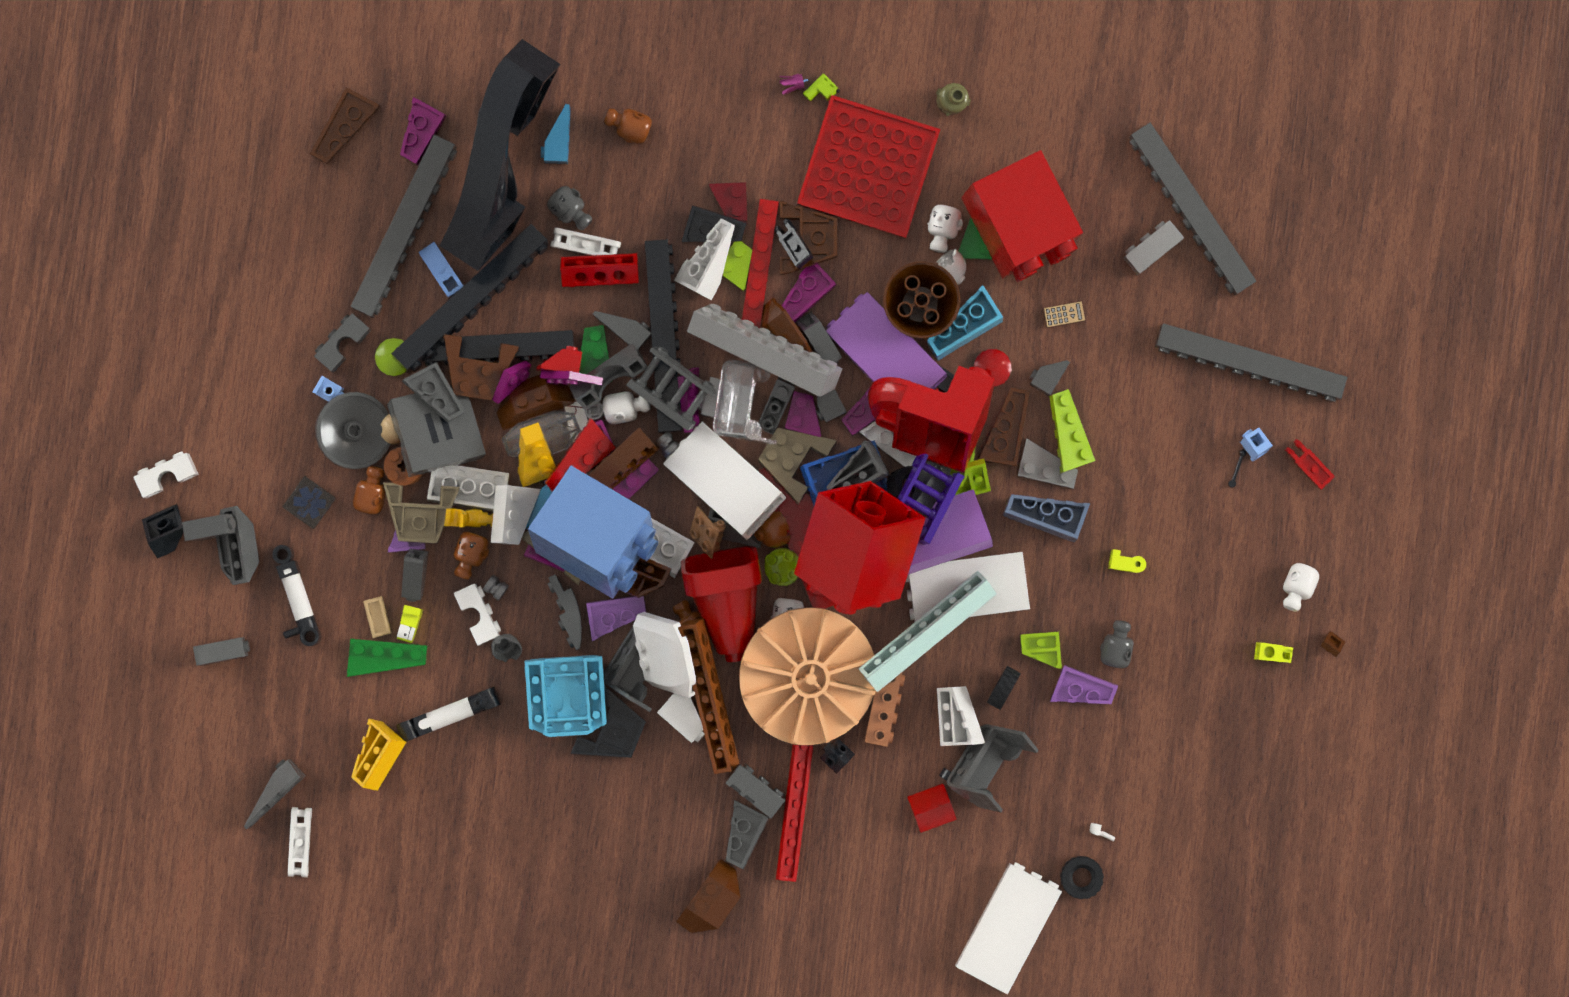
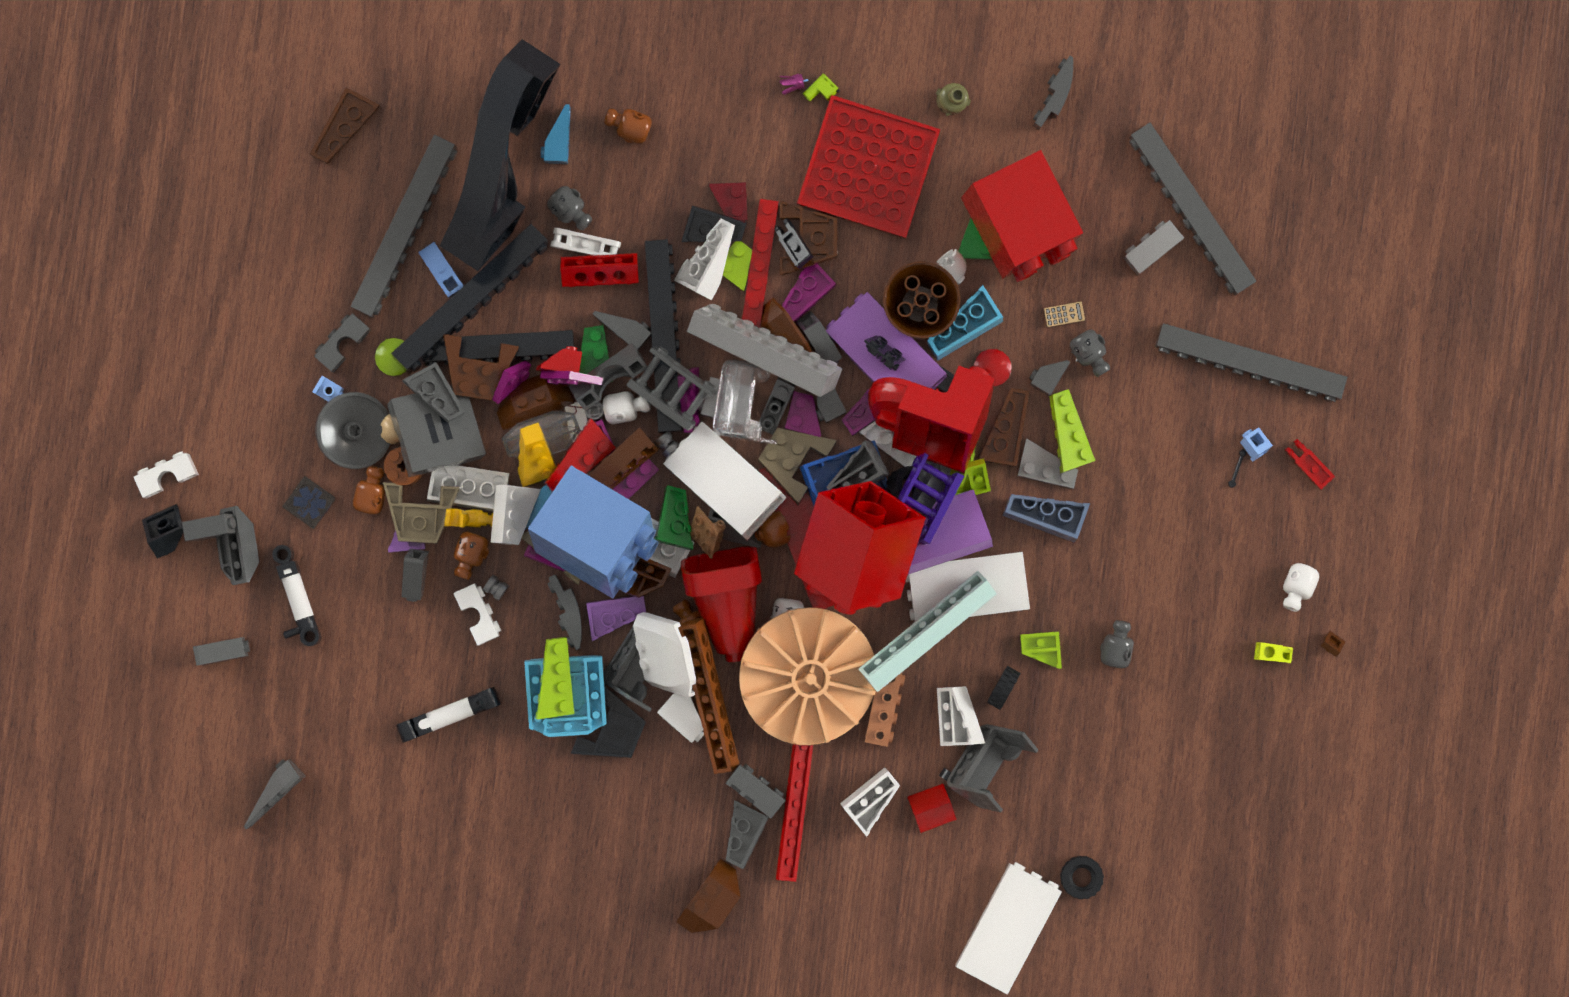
white plate [288,807,312,878] -> none
green wing [347,639,428,677] -> none
yellow wedge [351,719,406,791] -> none
tan tile [363,596,392,638] -> none
neon yellow leg [397,605,423,643] -> none
magenta wing [400,97,447,165] -> none
dark grey hair [491,634,522,662] -> none
lime dish [765,548,799,586] -> none
black brick [820,738,855,774] -> none
white piece [927,205,963,253] -> none
medium lavender wing [1050,665,1118,704] -> none
white hand [1090,823,1115,841] -> none
neon yellow leg [1108,549,1146,573] -> none
none -> lime wing [535,637,574,720]
none -> green wing [655,485,694,551]
none -> white wedge [840,767,900,837]
none -> black hinge [864,335,906,371]
none -> dark grey slope [1033,56,1073,130]
none -> dark grey piece [1070,329,1110,377]

